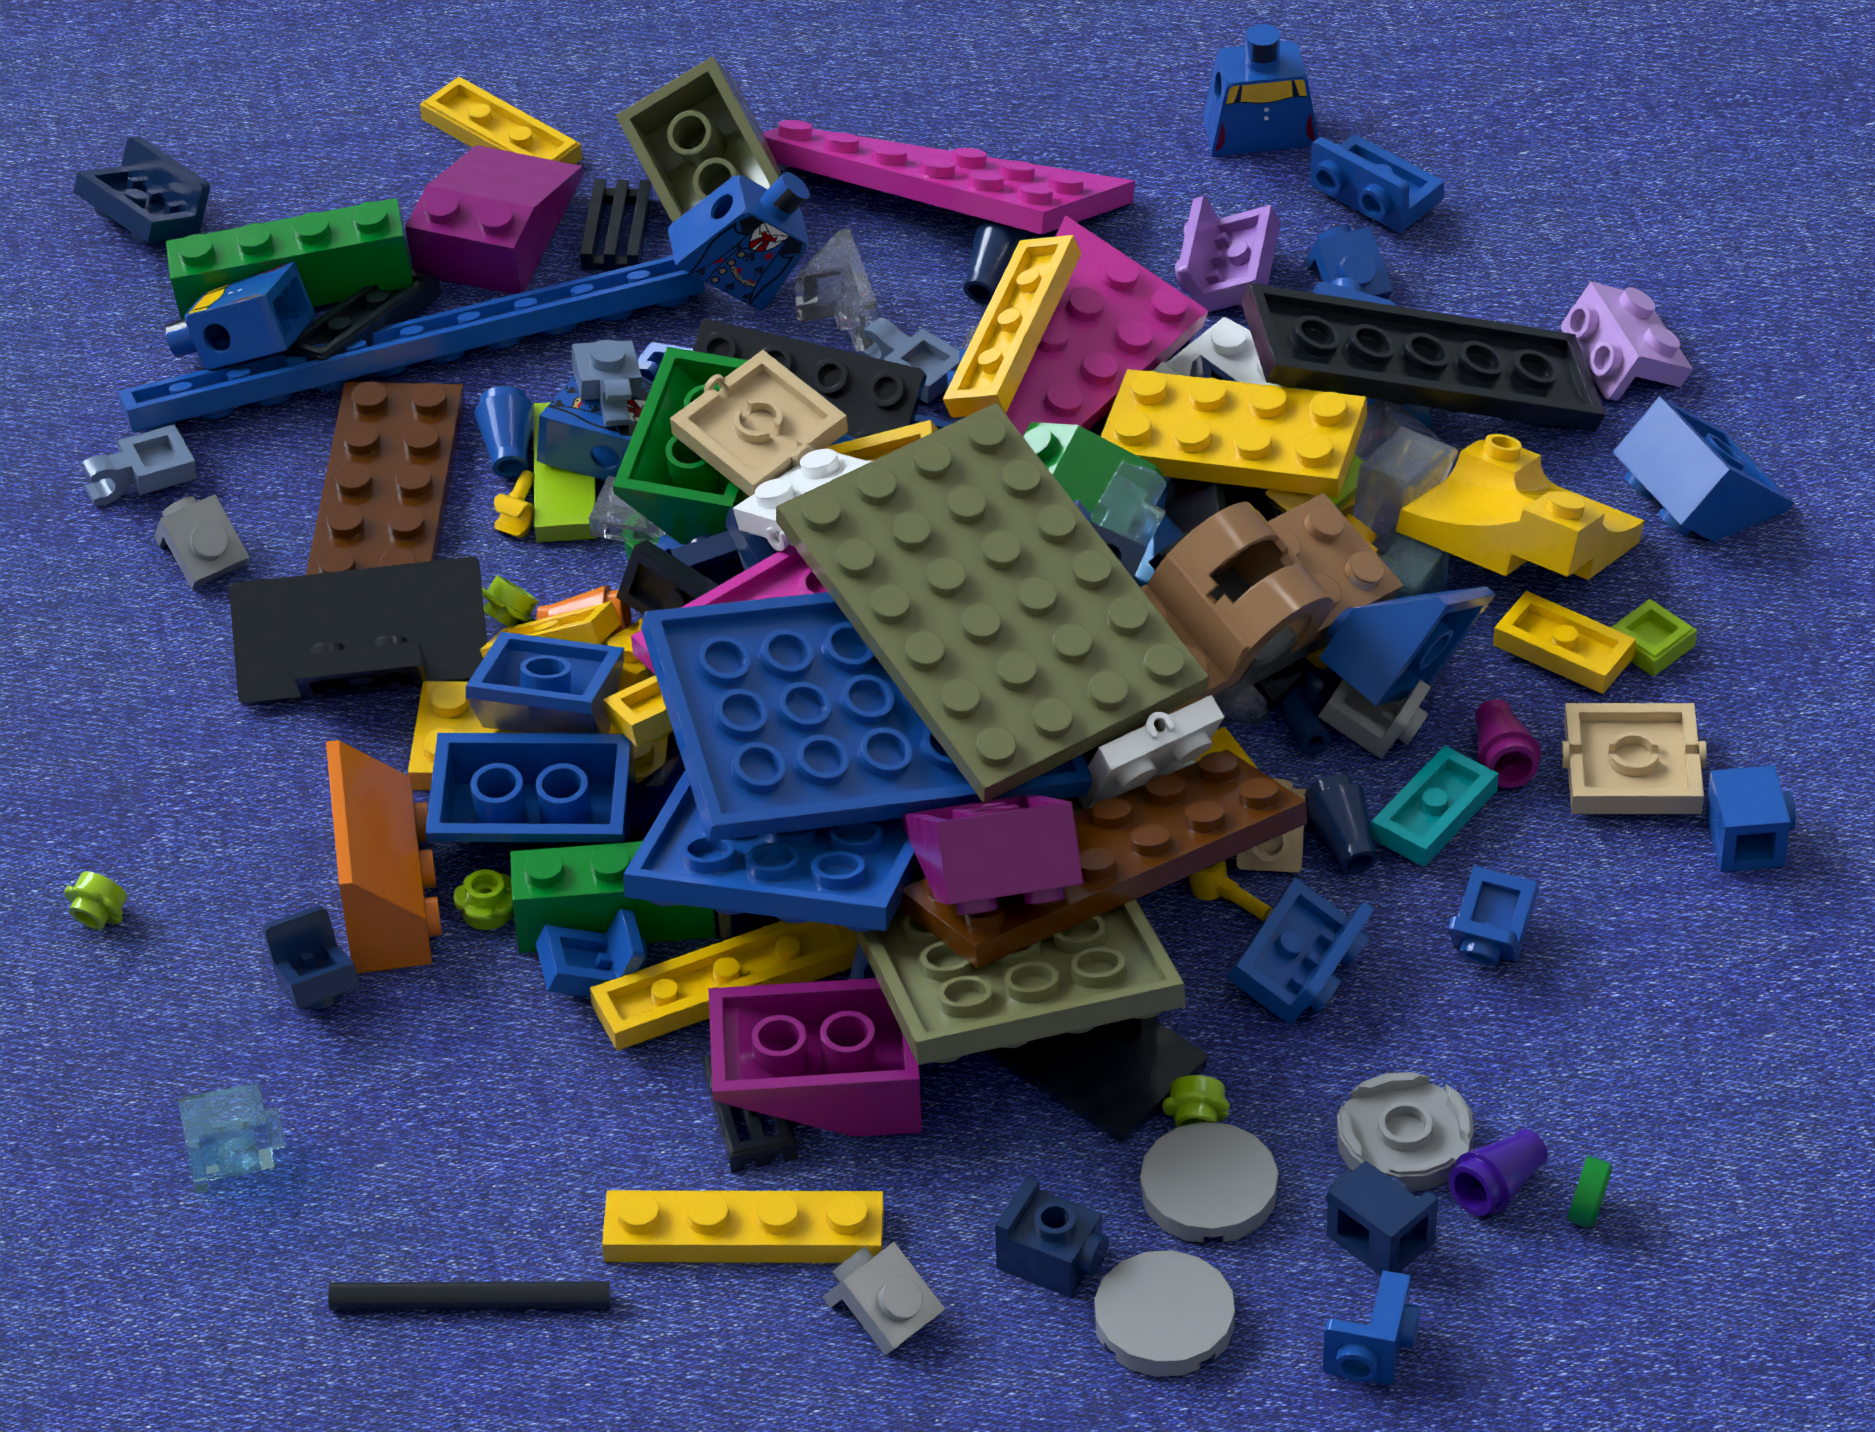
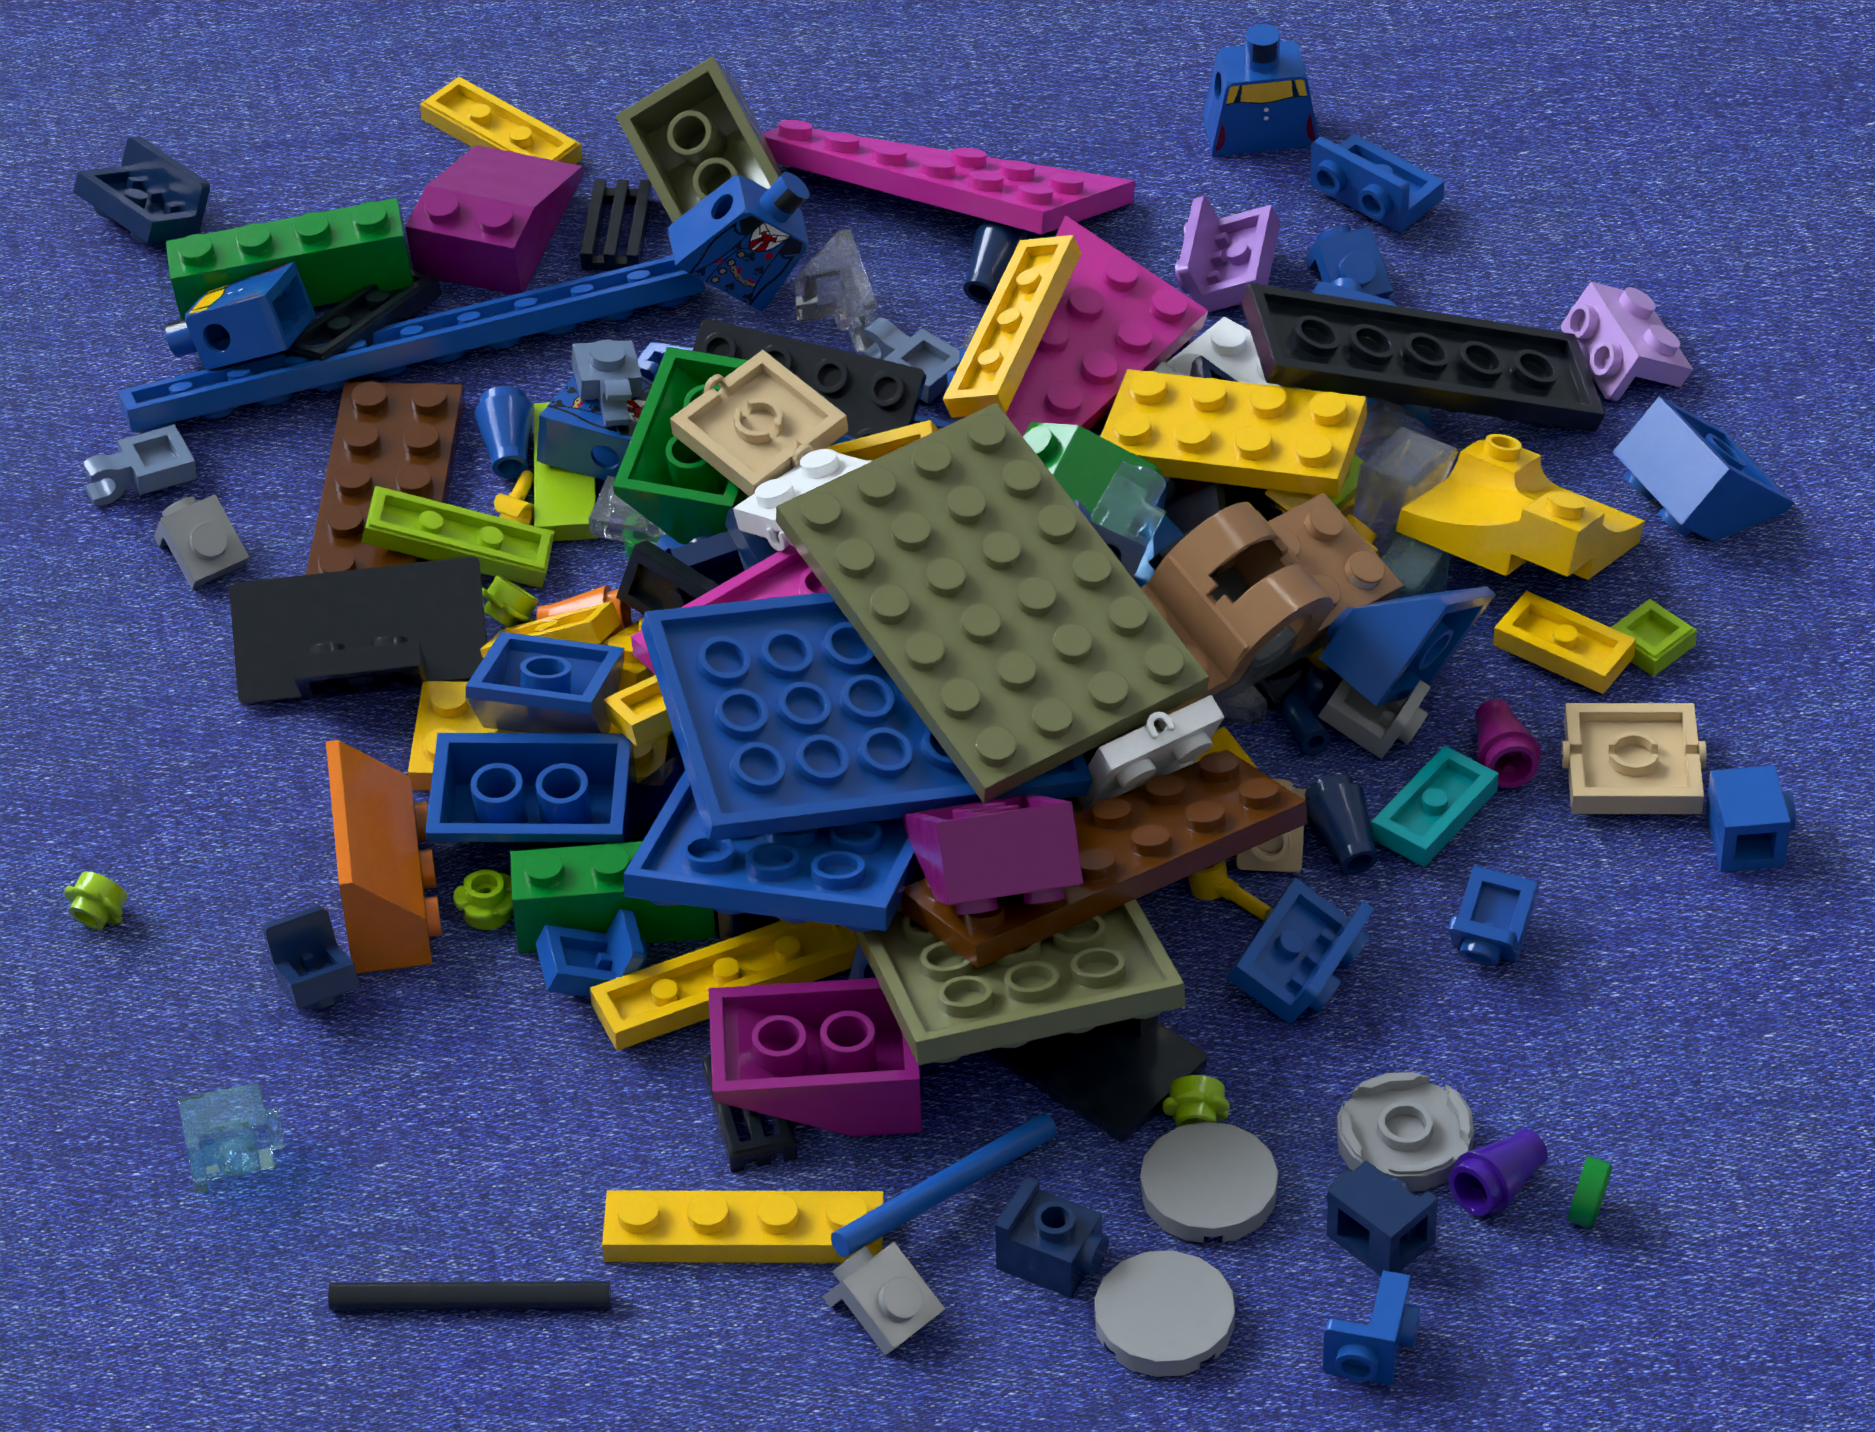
none -> lime tile [361,486,555,588]
none -> blue bar [831,1113,1057,1257]

